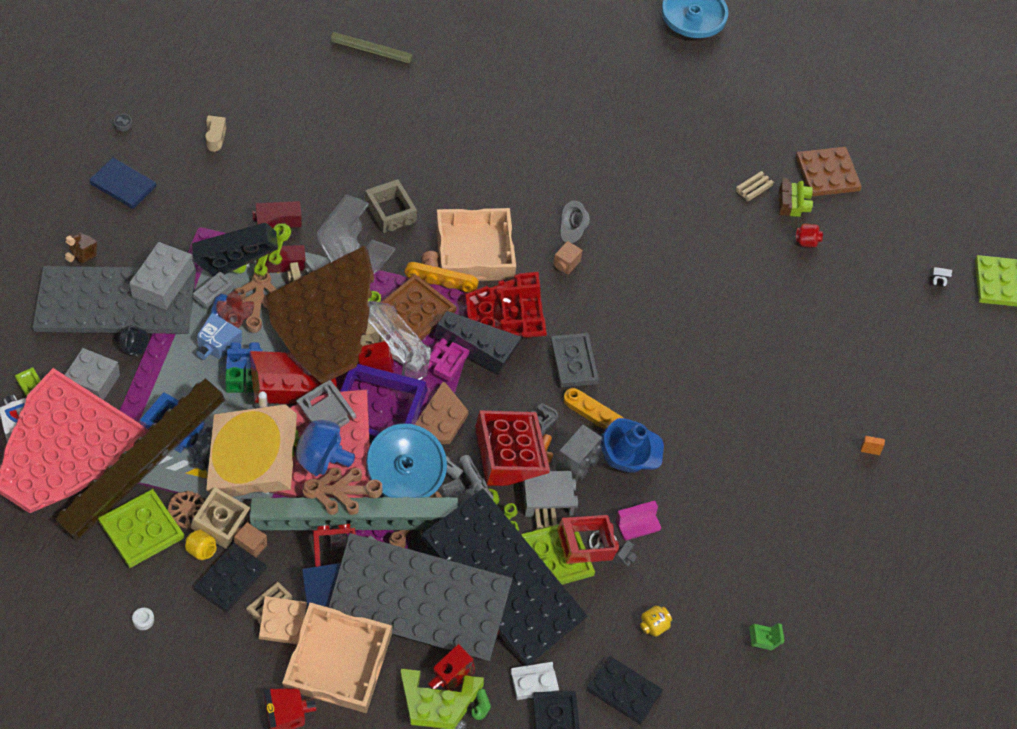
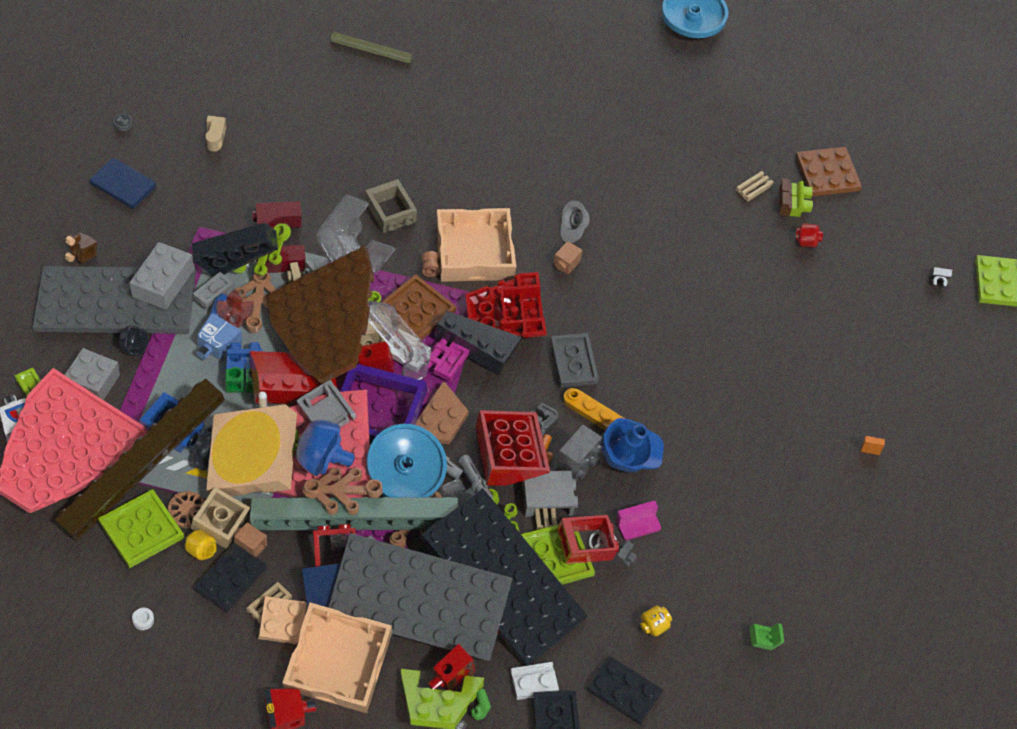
light orange plate [404,262,479,293] -> none

